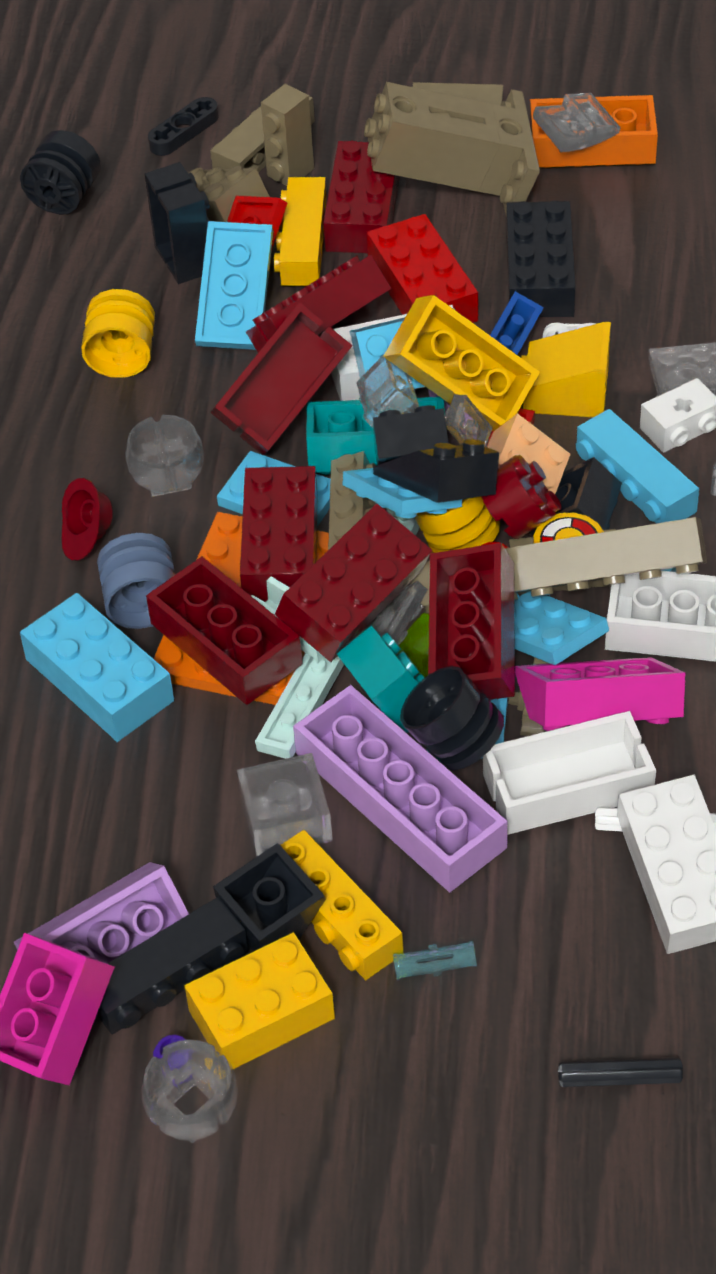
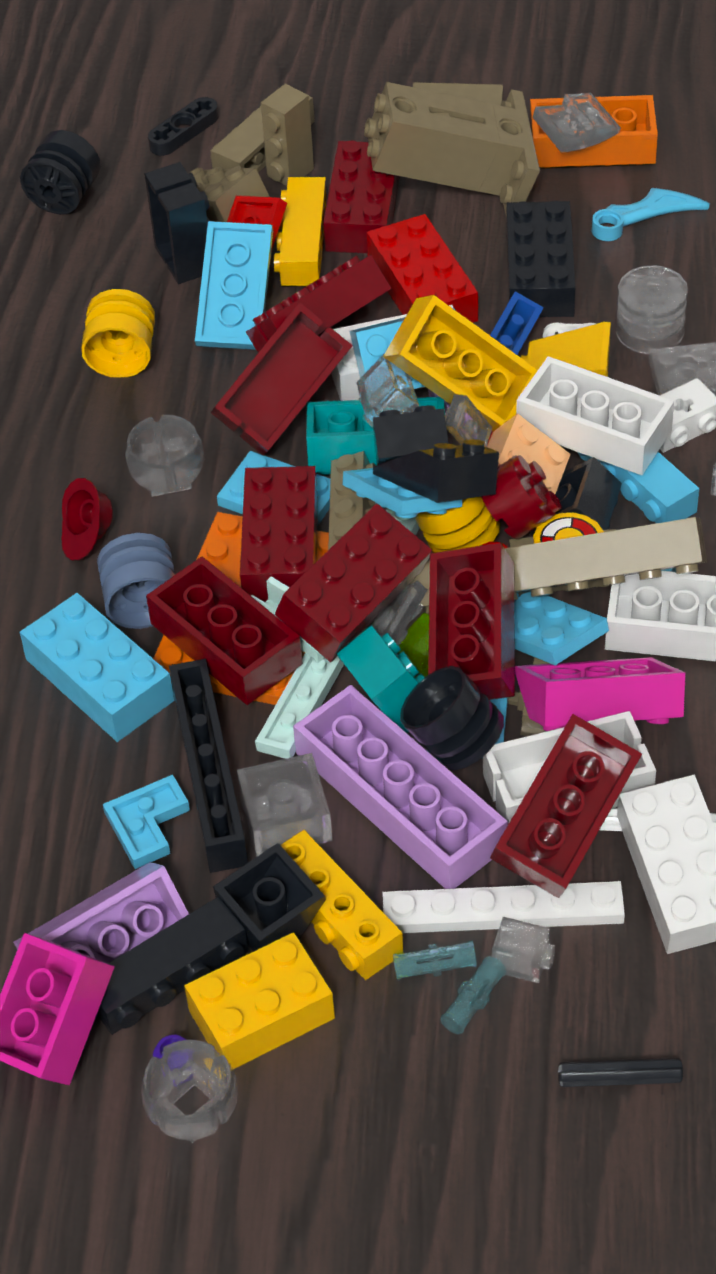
none -> medium azure plate [103,774,190,869]
none -> black brick [169,659,248,873]
none -> white plate [383,881,625,933]
none -> clear light blue pin [440,956,506,1034]
none -> dark red brick [490,714,642,898]
none -> clear brick [492,917,555,983]
none -> white brick [516,356,674,475]
none -> medium azure piece [591,188,710,241]
none -> clear wheel [616,265,688,354]

